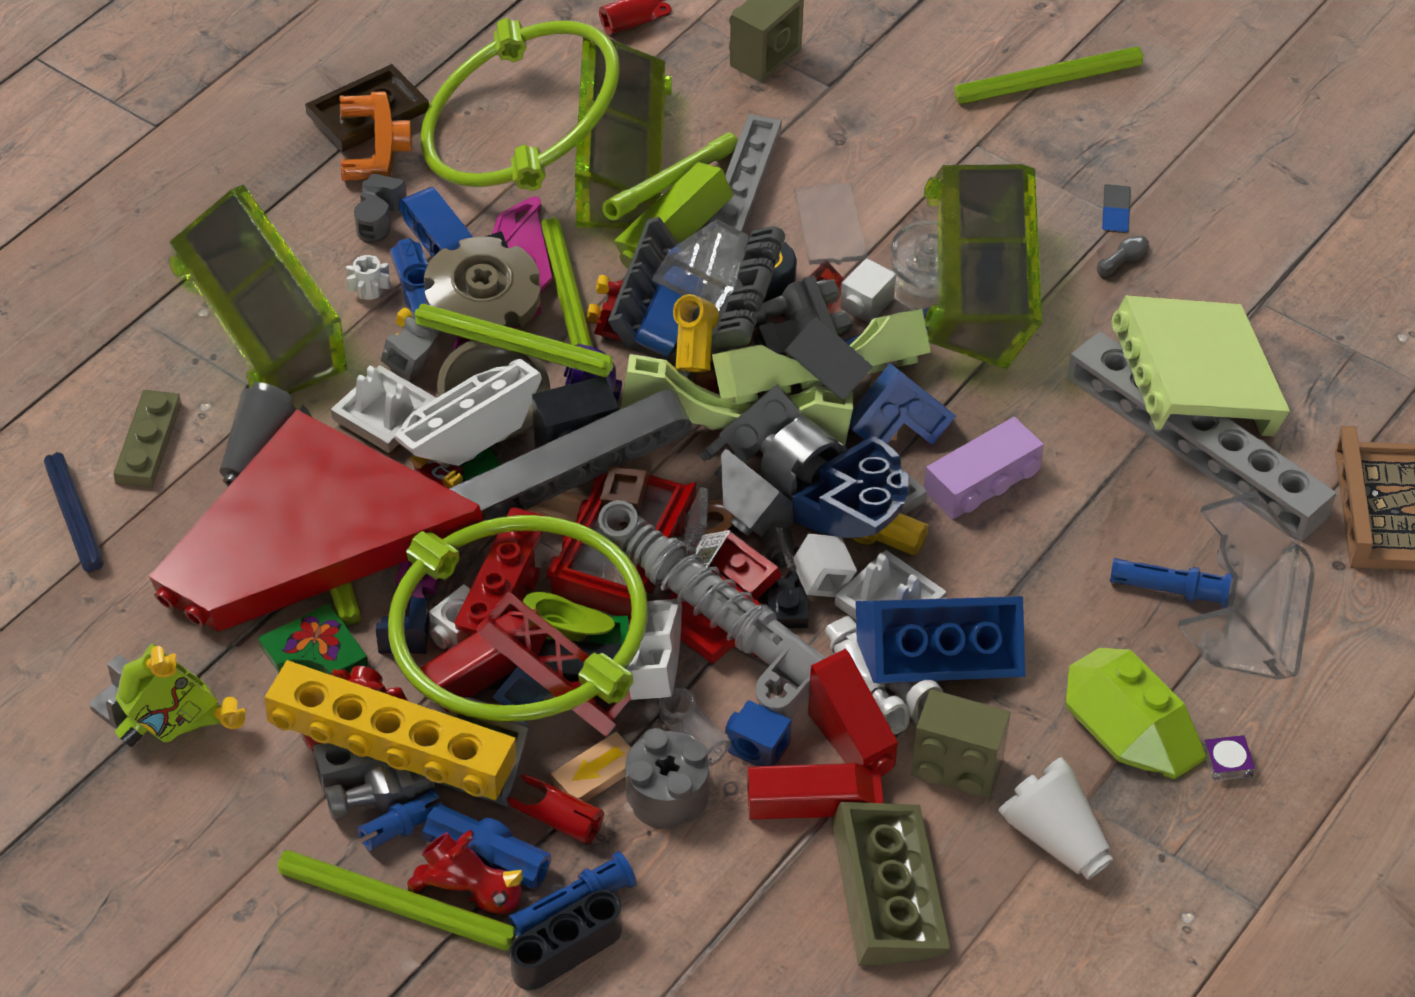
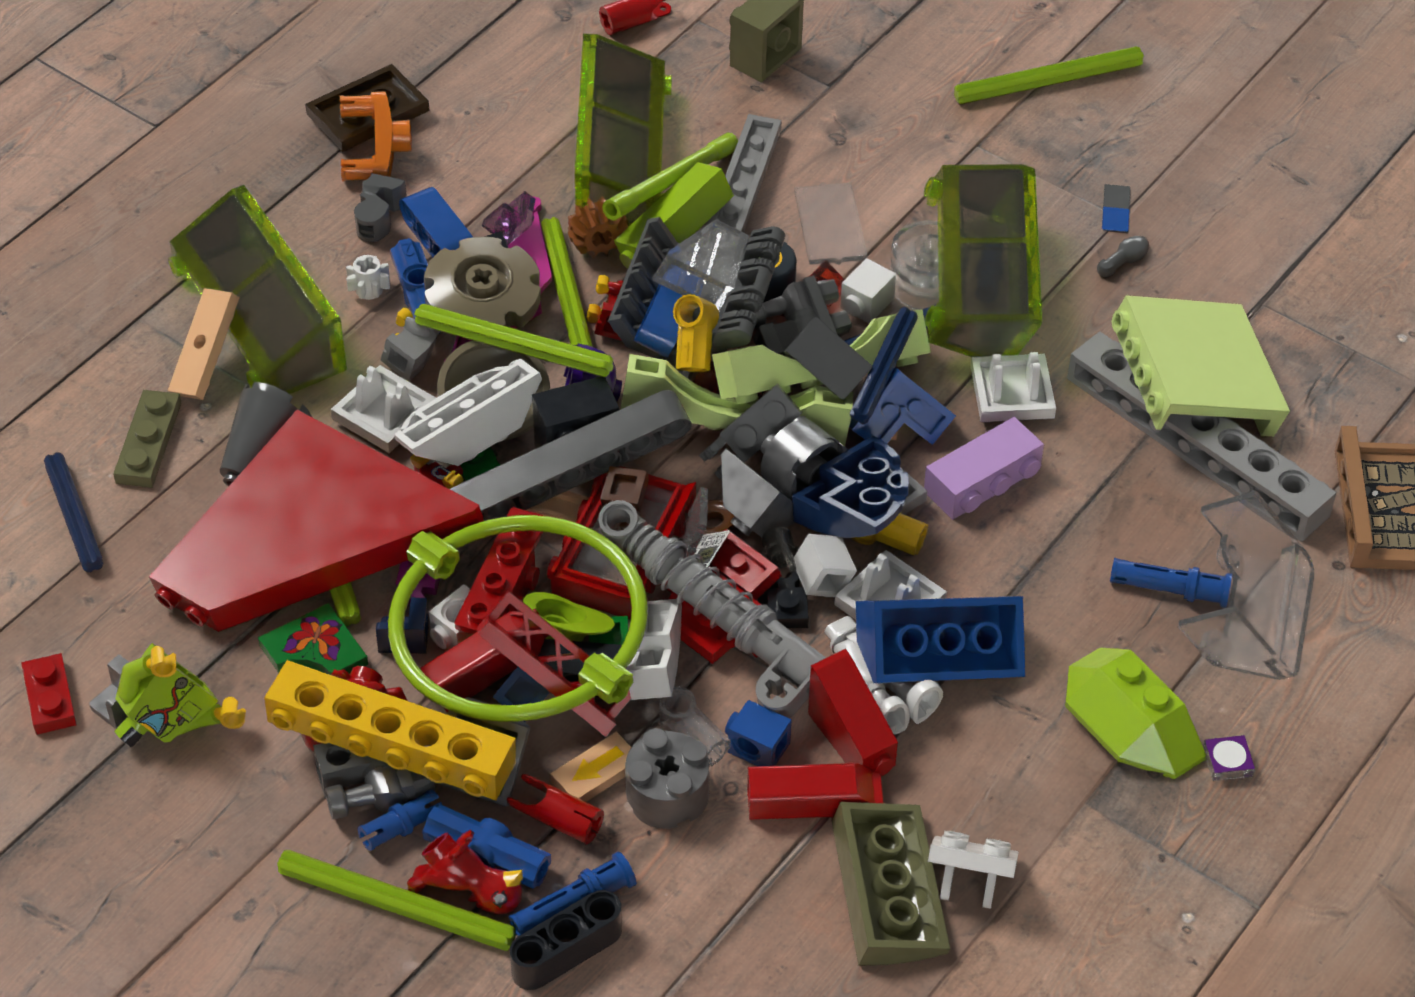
lime piece [420,18,620,192] -> none
olive brick [911,689,1011,798] -> none
white cone [998,757,1113,880] -> none
none -> red plate [21,653,77,735]
none -> light nougat tile [168,288,240,400]
none -> clear purple bracket [482,191,536,245]
none -> dark orange gear [568,196,628,259]
none -> dark blue axle [850,307,918,424]
none -> white plate [928,831,1019,909]
none -> white plate [971,352,1056,422]

